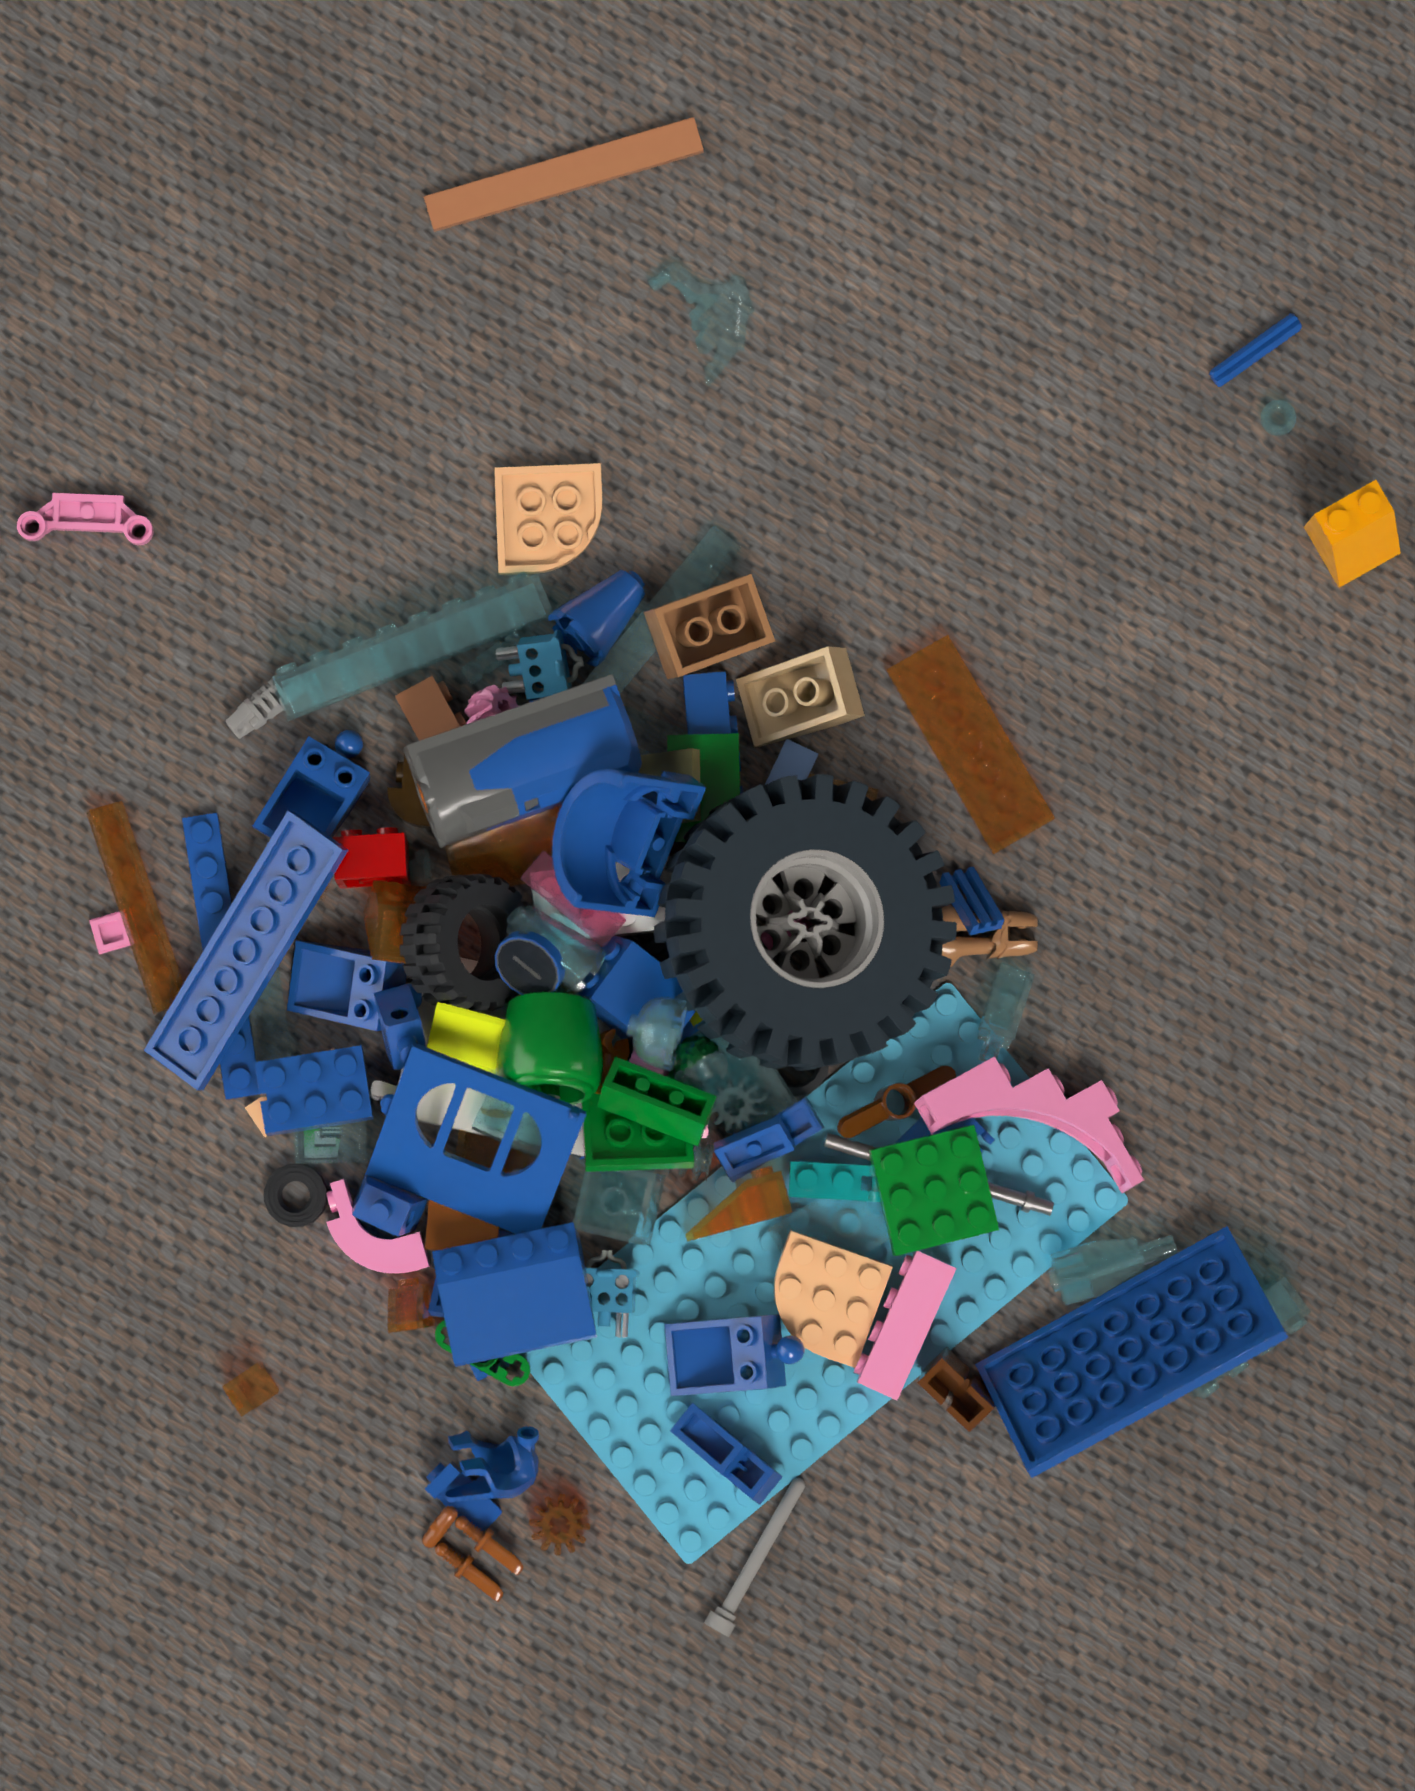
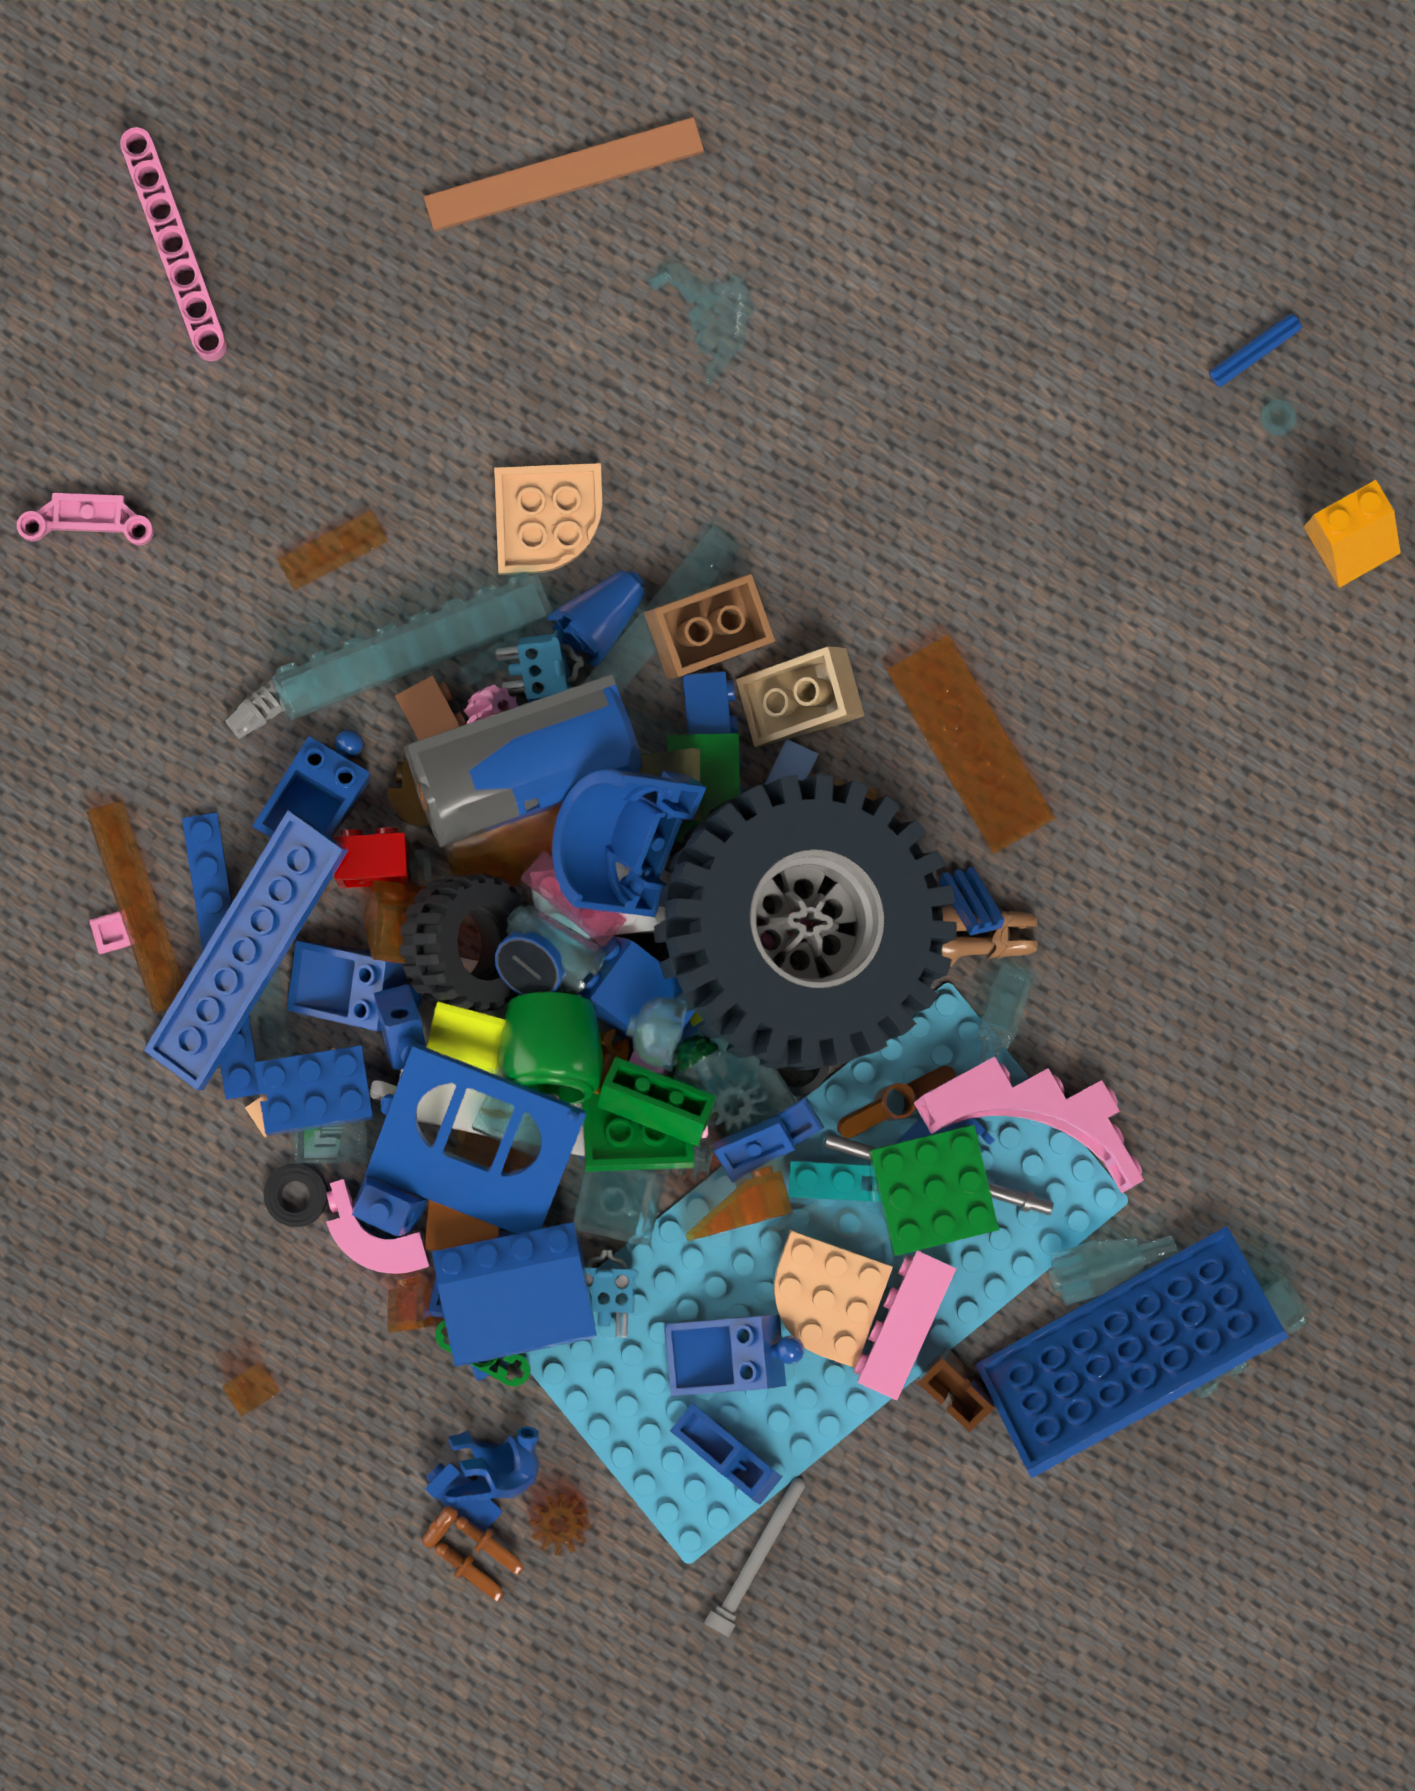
none -> bright pink beam [120,127,227,362]
none -> clear orange tile [277,510,388,592]

